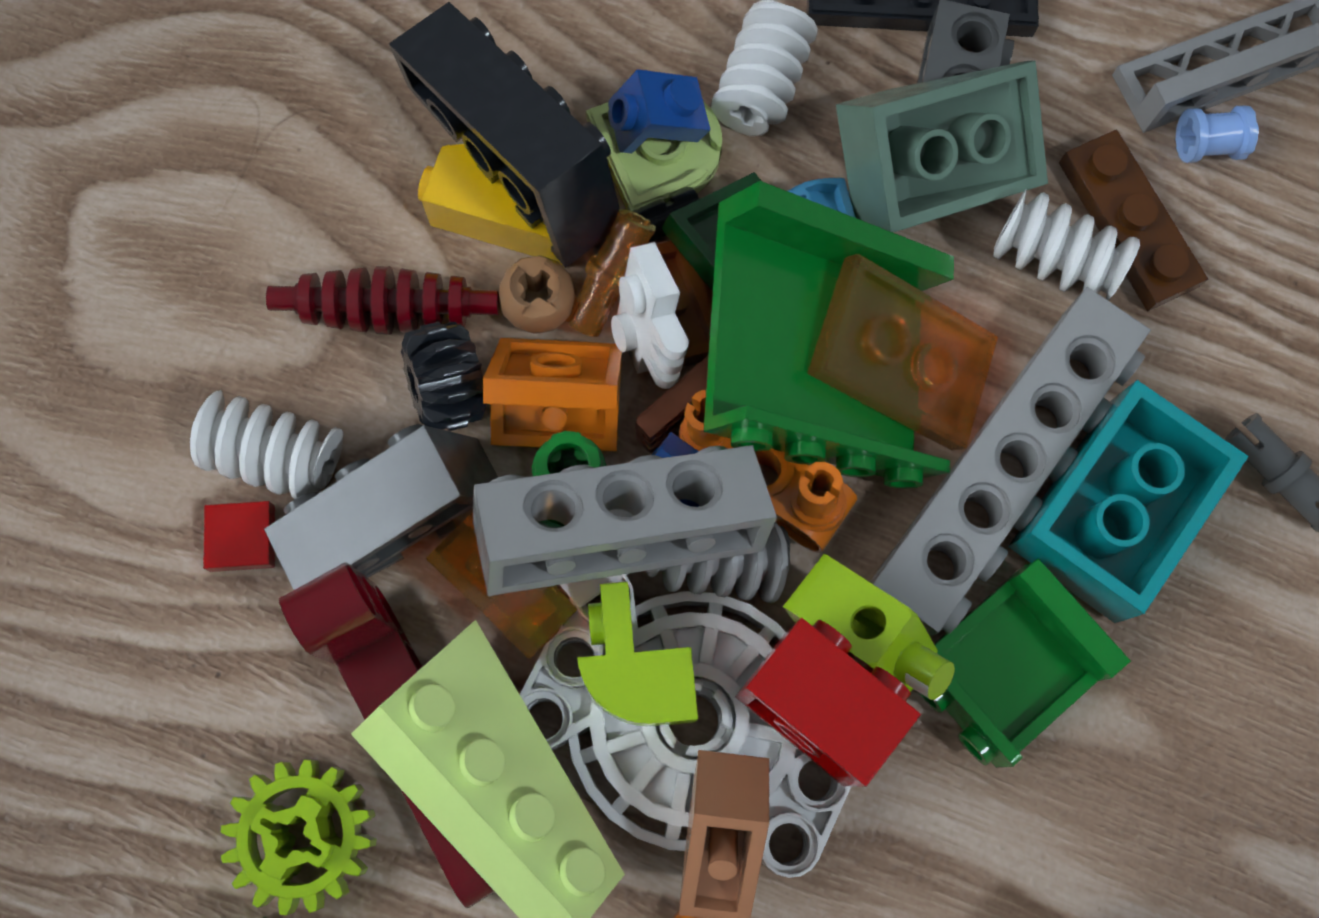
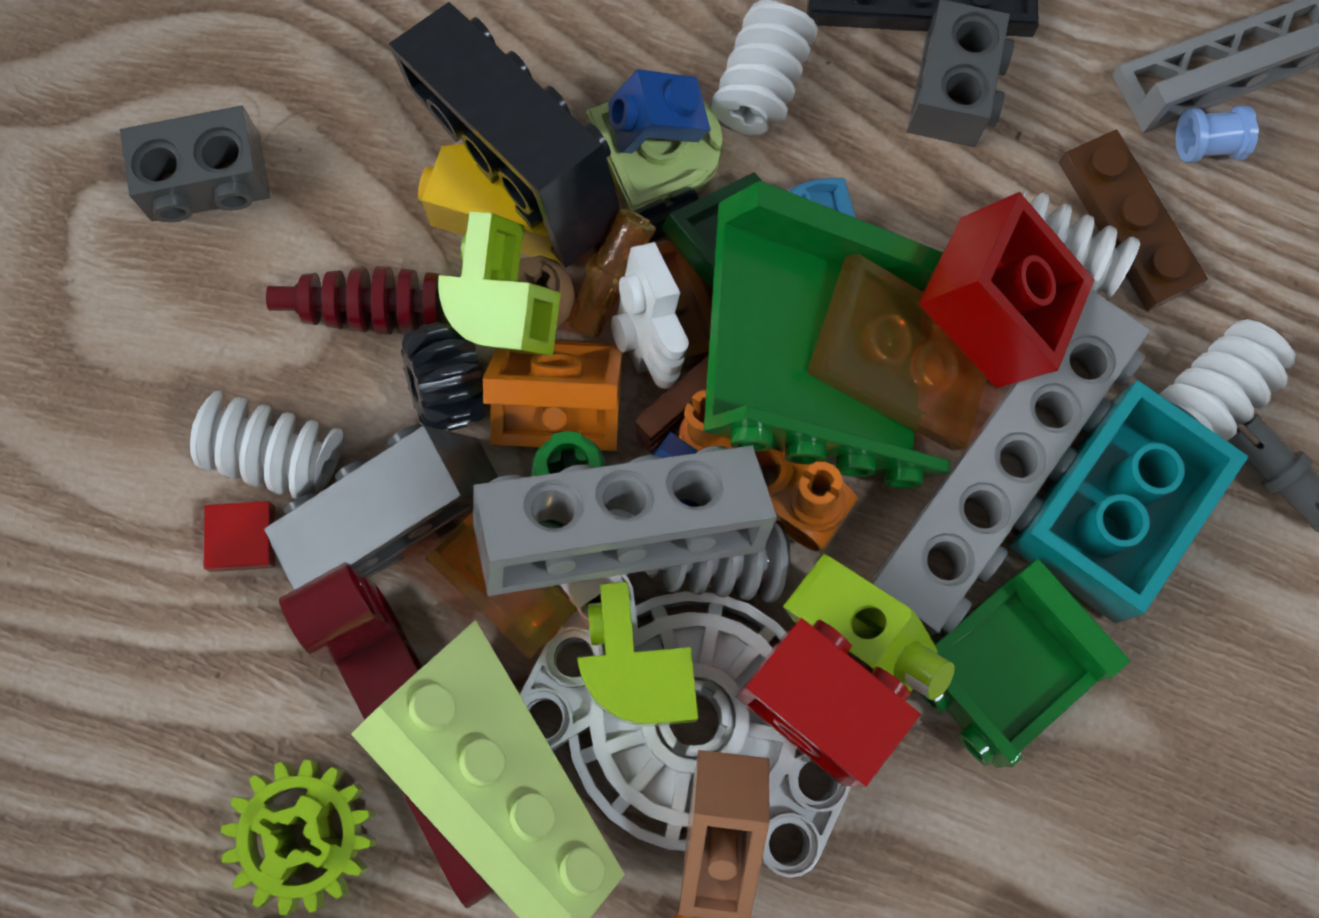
sand green slope [836,61,1048,233] -> none
none -> dark grey brick [120,105,271,222]
none -> brick [438,212,561,356]
none -> red brick [918,192,1095,388]
none -> white piece [1159,319,1296,441]

